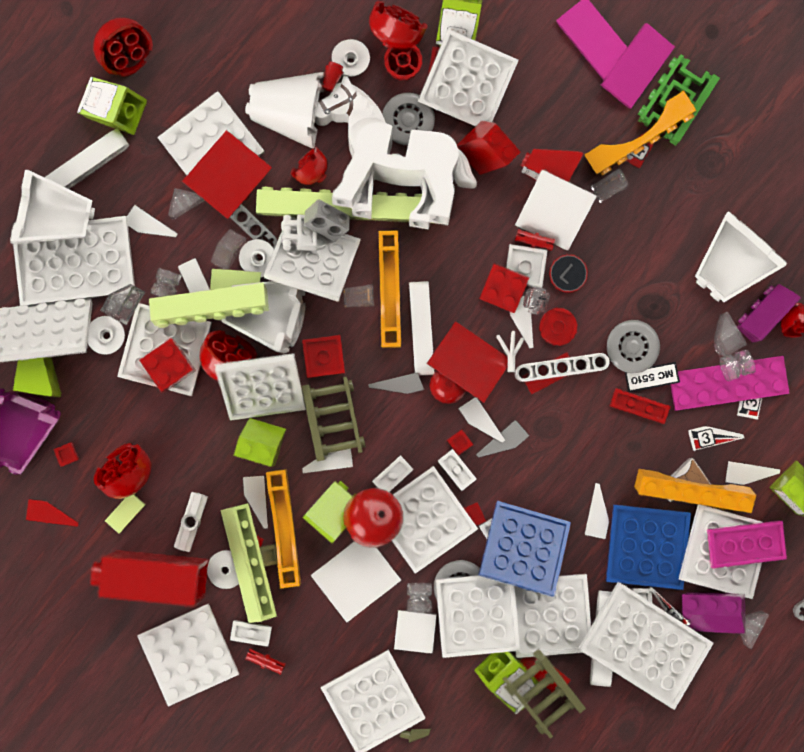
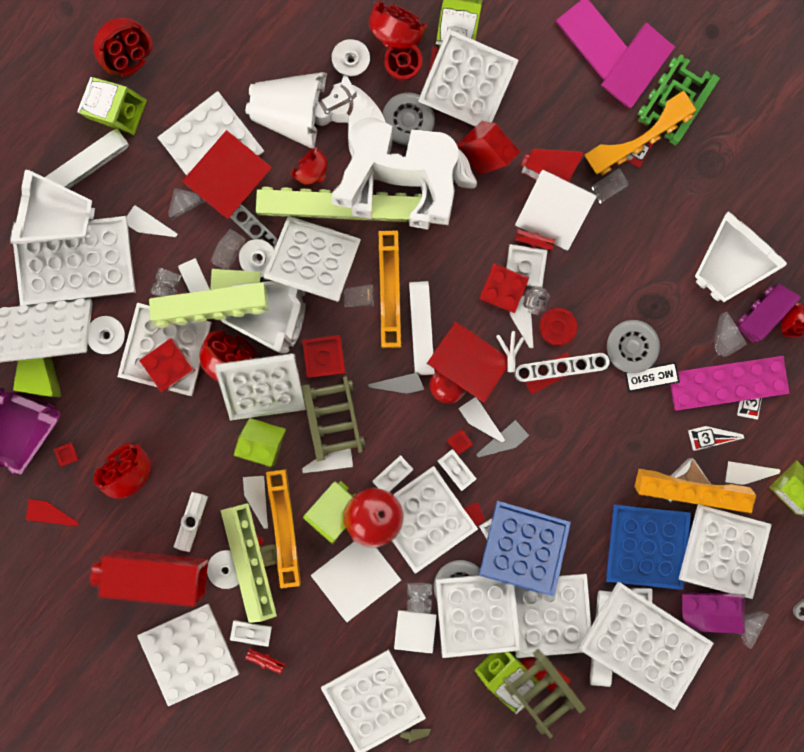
clear slope [100,284,145,325] -> none
yellowish green tile [105,494,146,533] -> none
white plate [281,214,317,251] -> none
light grey brick [304,199,350,242] -> none
red cone [322,61,344,92] -> none
black tile [549,254,588,293] -> none
white sticker [585,483,609,539] -> none
red tile [609,388,670,424] -> none
sticker [650,587,690,626] -> none
dark pink tile [707,520,787,569] -> none
clear wheel [720,349,755,382] -> none

